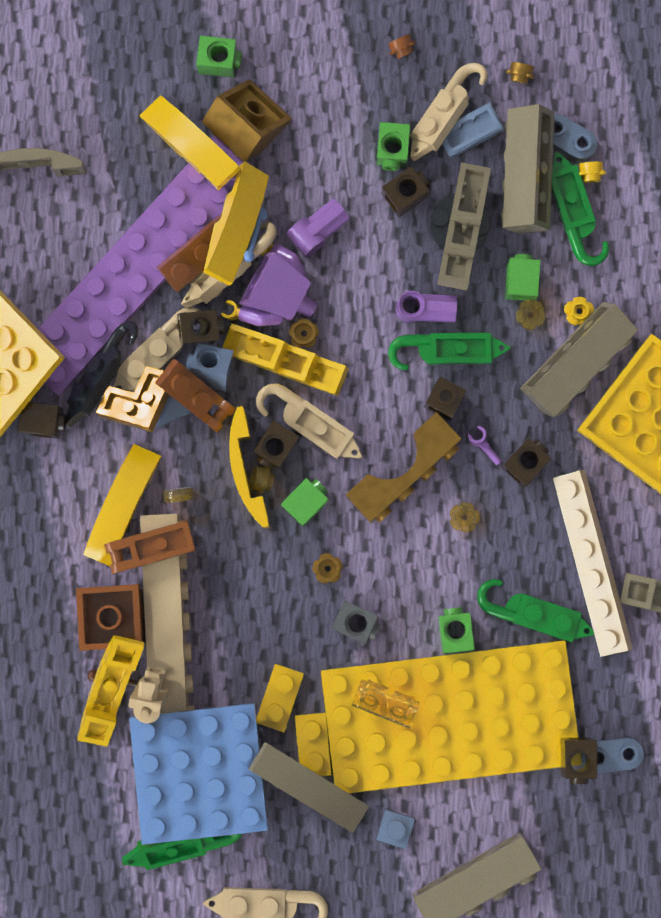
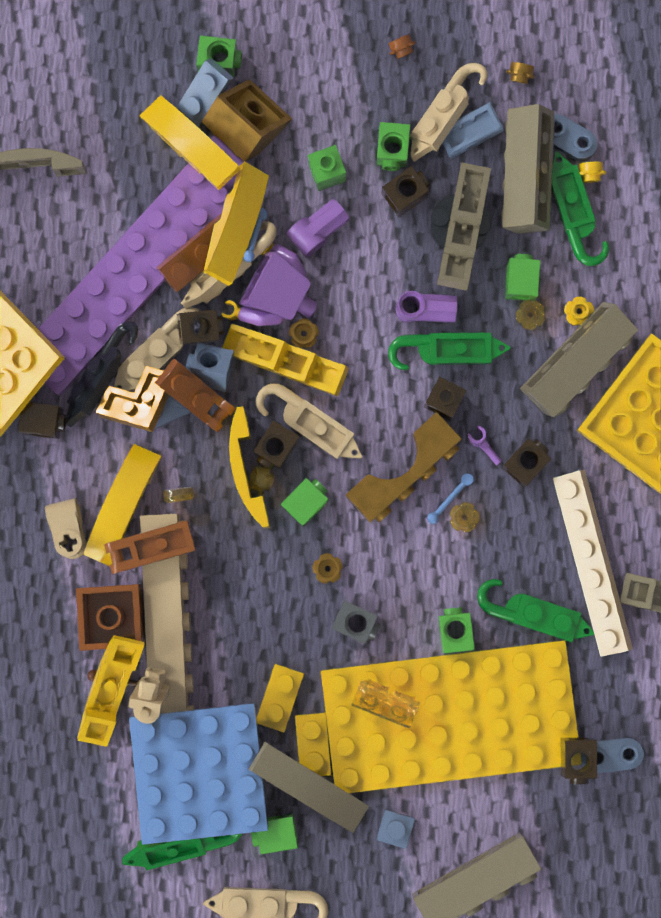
none -> tan piece [45,498,86,559]
none -> sand blue plate [177,58,234,126]
none -> bright green brick [251,813,298,854]
none -> bright green brick [307,145,346,191]
none -> medium blue hinge [427,473,473,524]

